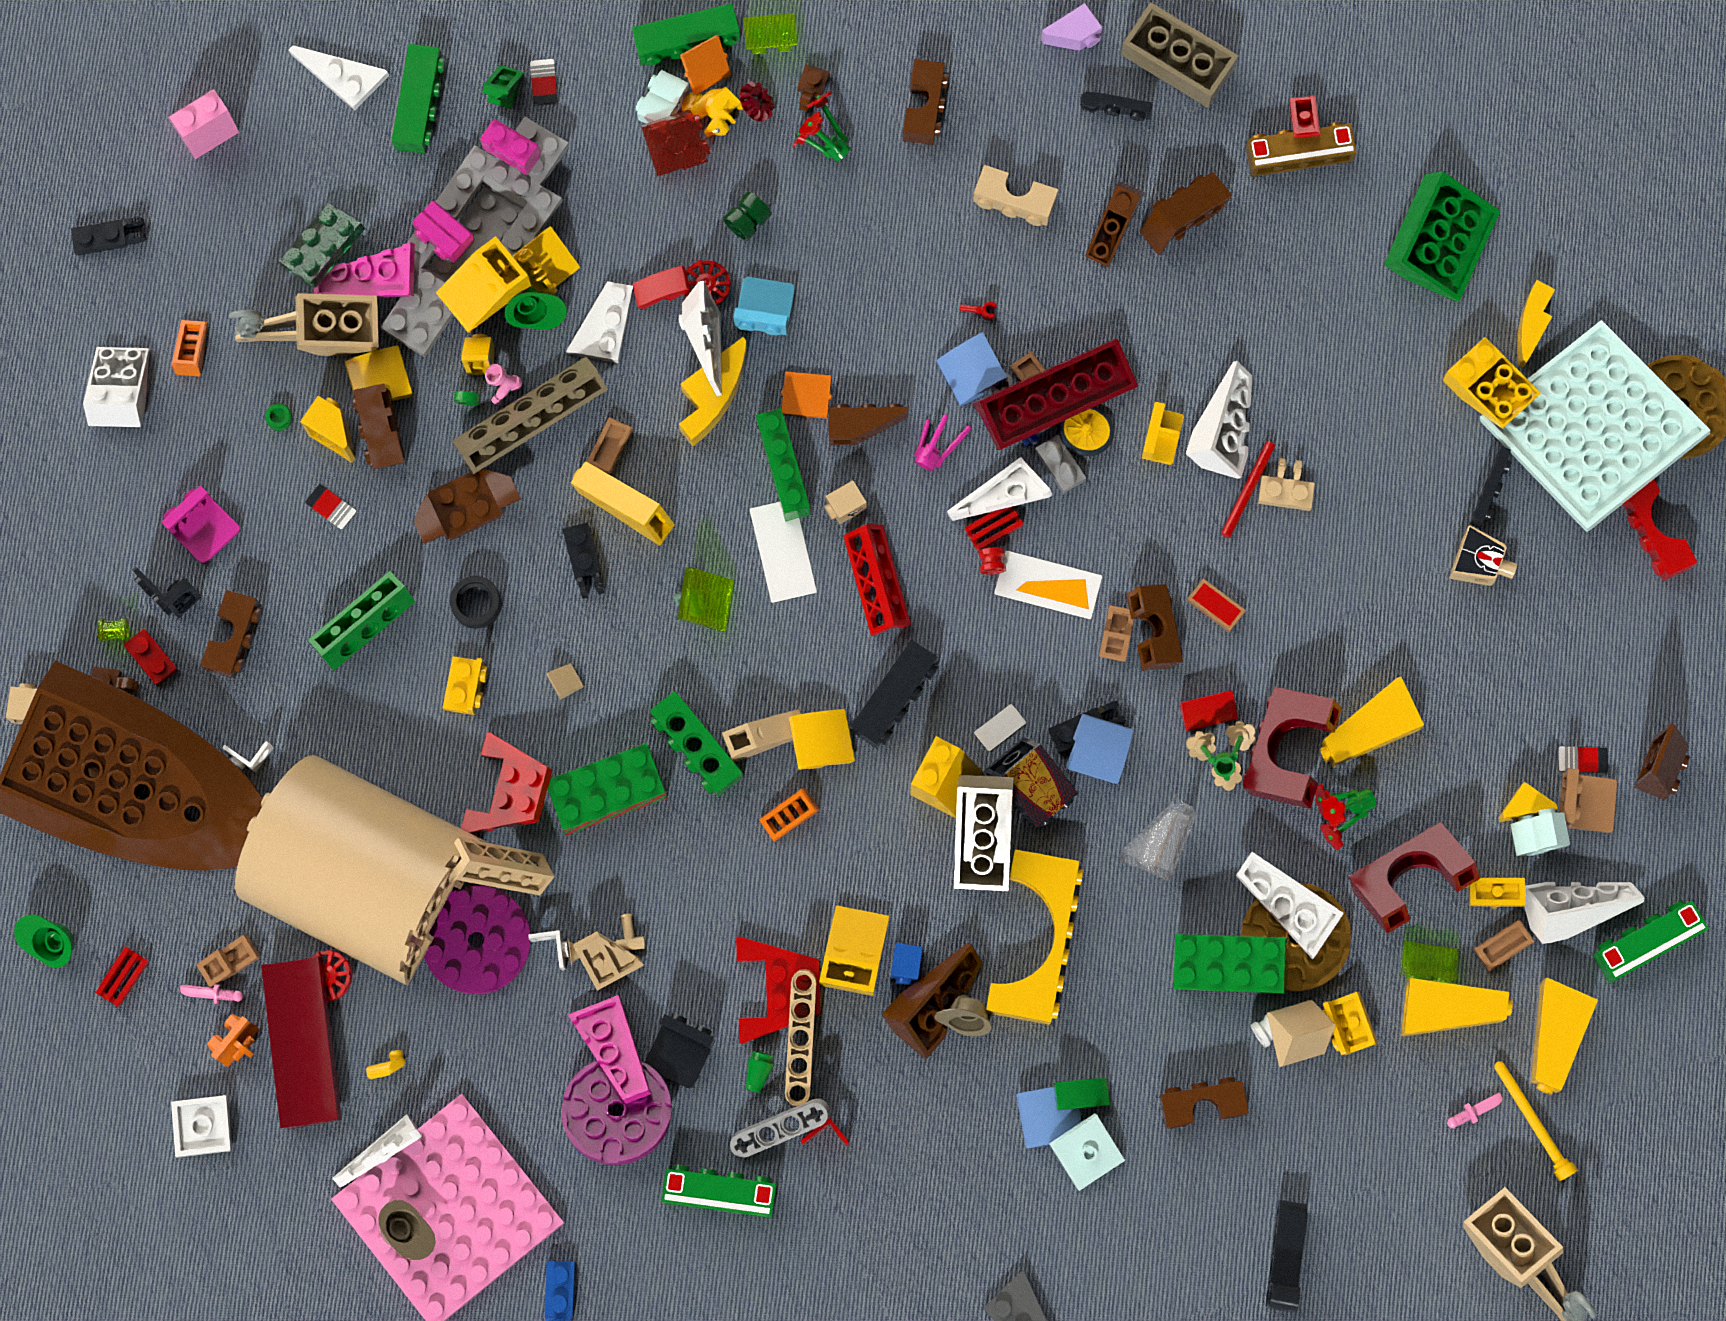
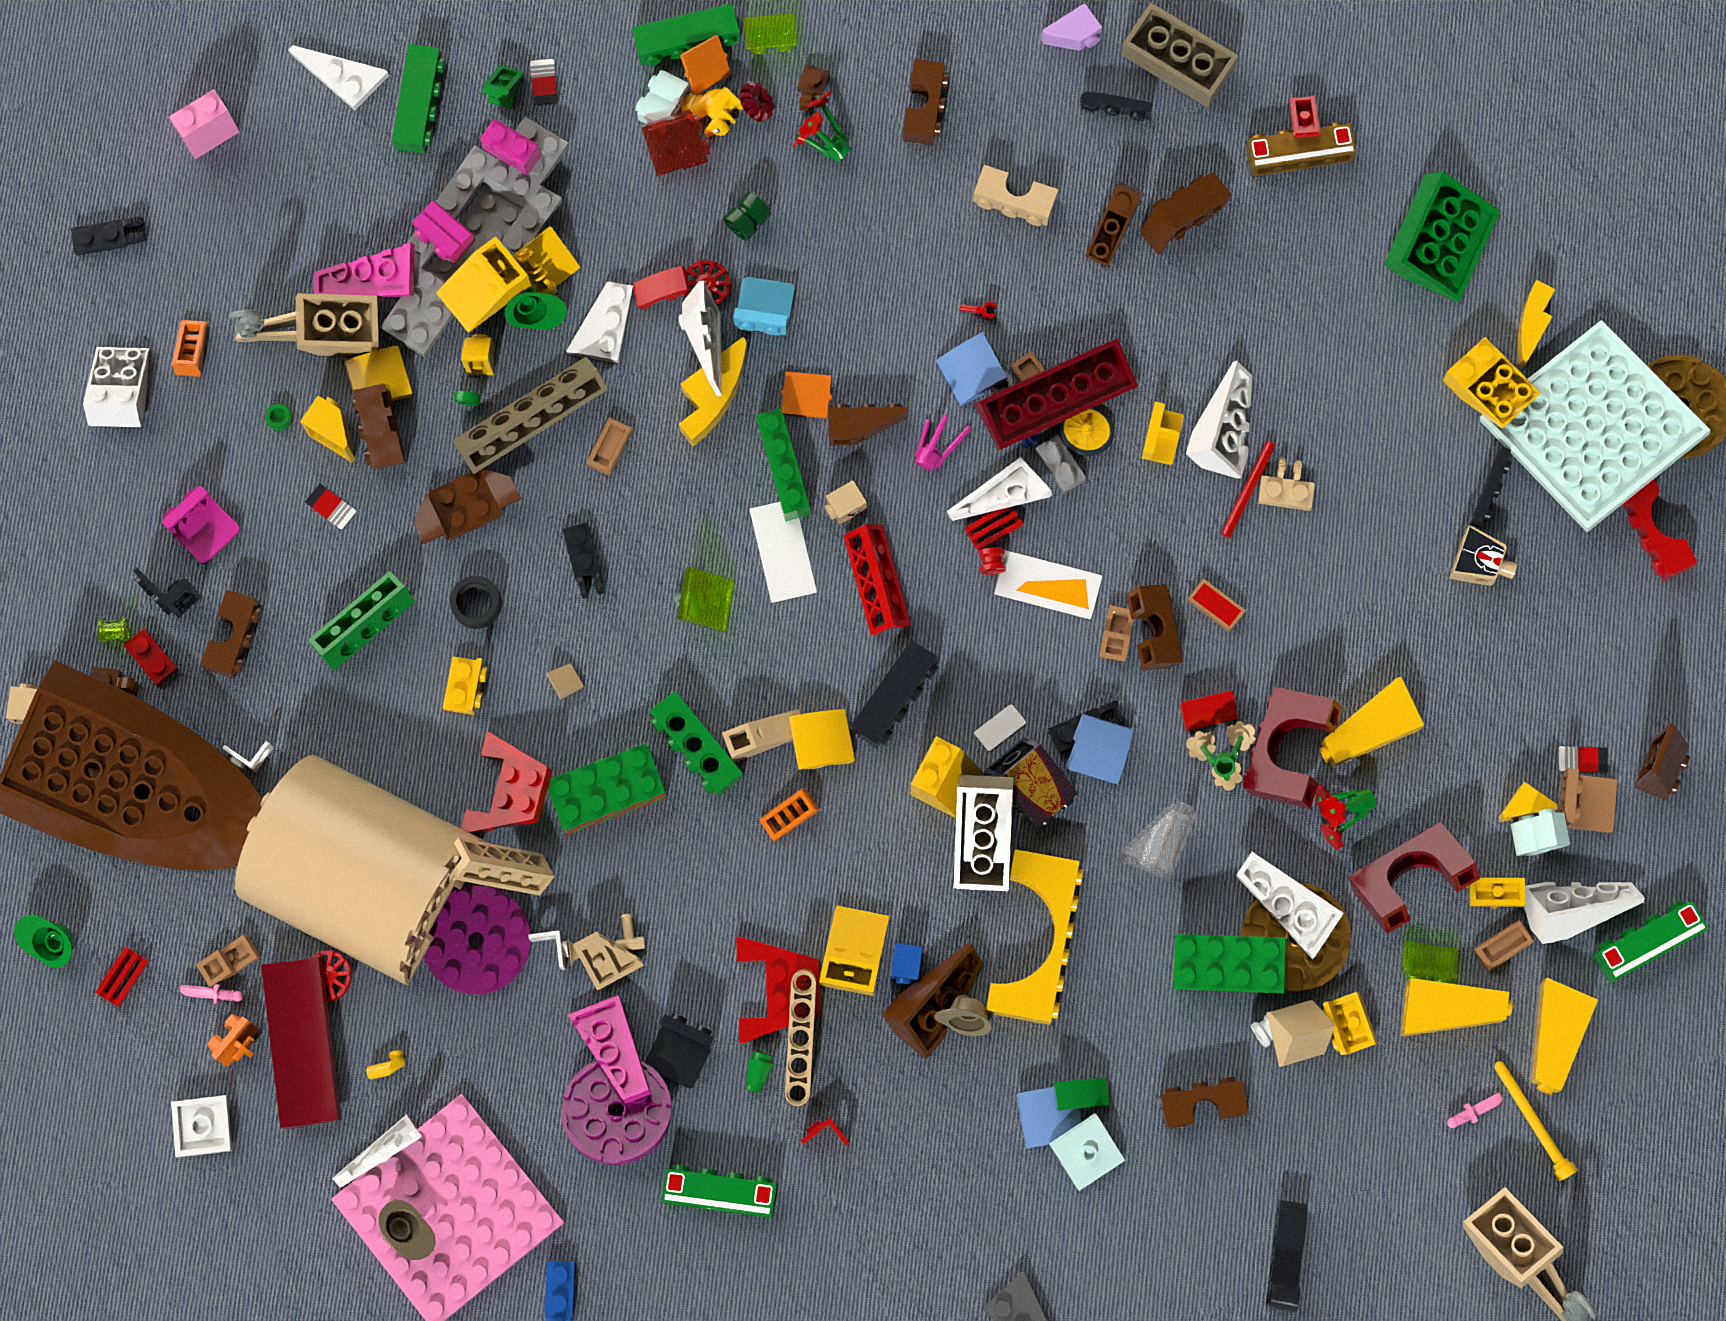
clear green plate [278,203,366,288] -> none
bright pink piece [485,364,522,406] -> none
yellow slope [571,461,675,546] -> none
light grey beam [730,1099,830,1158] -> none

